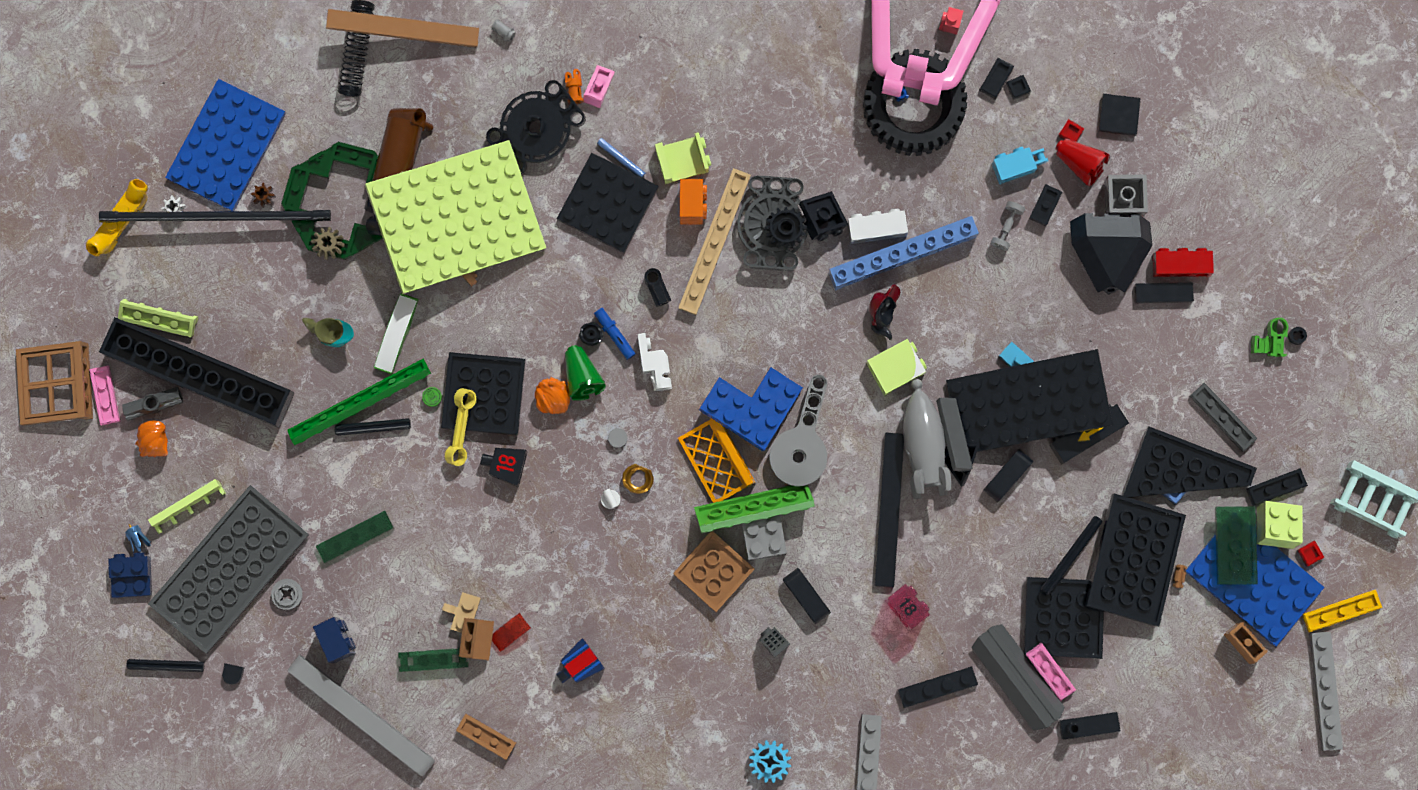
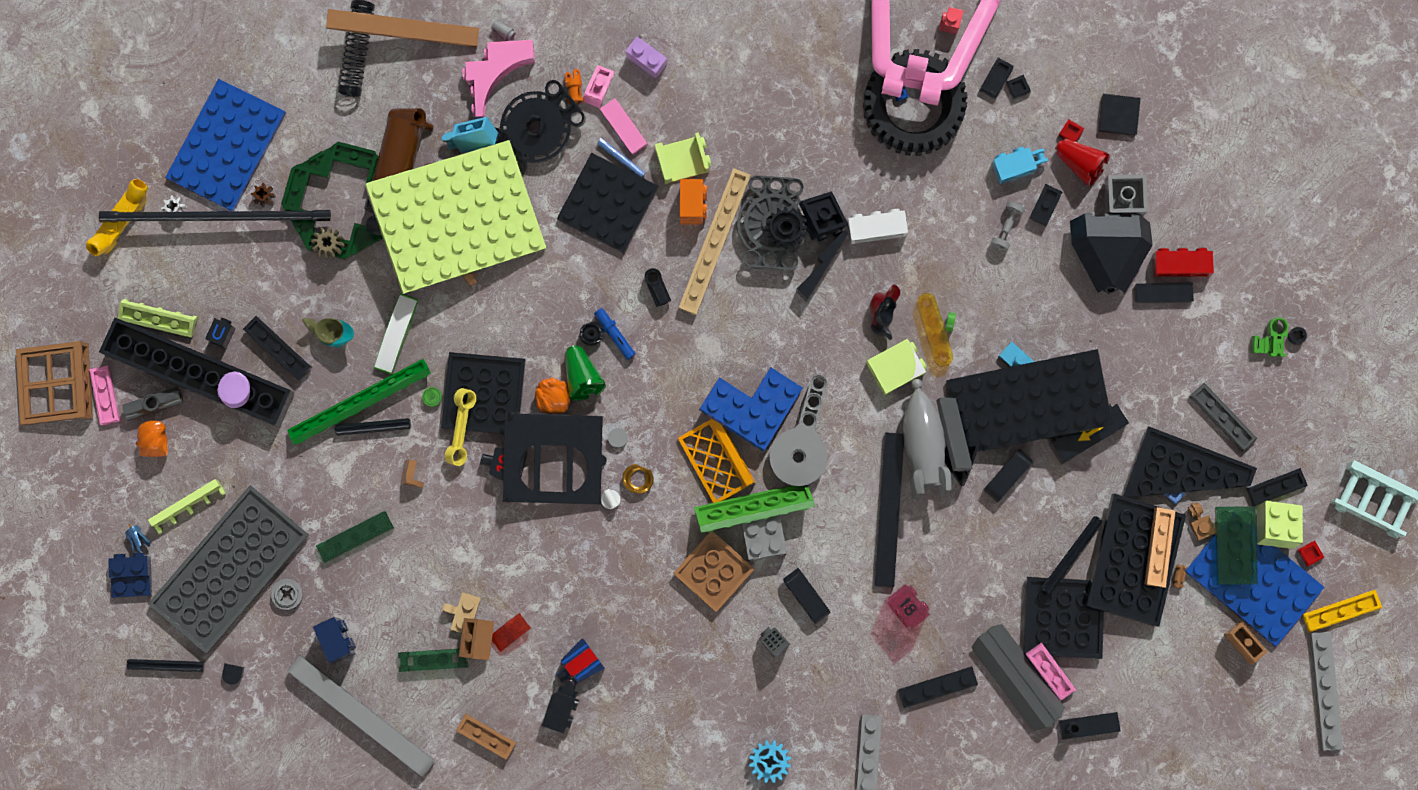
white plate [638,333,672,391] -> none
medium blue brick [828,216,979,290] -> none
none -> black brick [205,317,236,349]
none -> lavender piece [218,372,250,408]
none -> black plate [243,316,312,381]
none -> medium nougat tile [401,460,424,488]
none -> medium azure brick [442,117,498,153]
none -> bright pink arch [462,40,535,119]
none -> black door [503,412,607,505]
none -> black hinge [542,675,579,734]
none -> bright pink tile [600,98,648,155]
none -> lavender brick [625,36,667,79]
none -> black slope [796,230,848,302]
none -> clear yellow plate [917,293,953,367]
none -> bright green tile [945,312,956,332]
none -> light nougat plate [1145,507,1175,588]
none -> medium nougat plate [1188,502,1217,541]

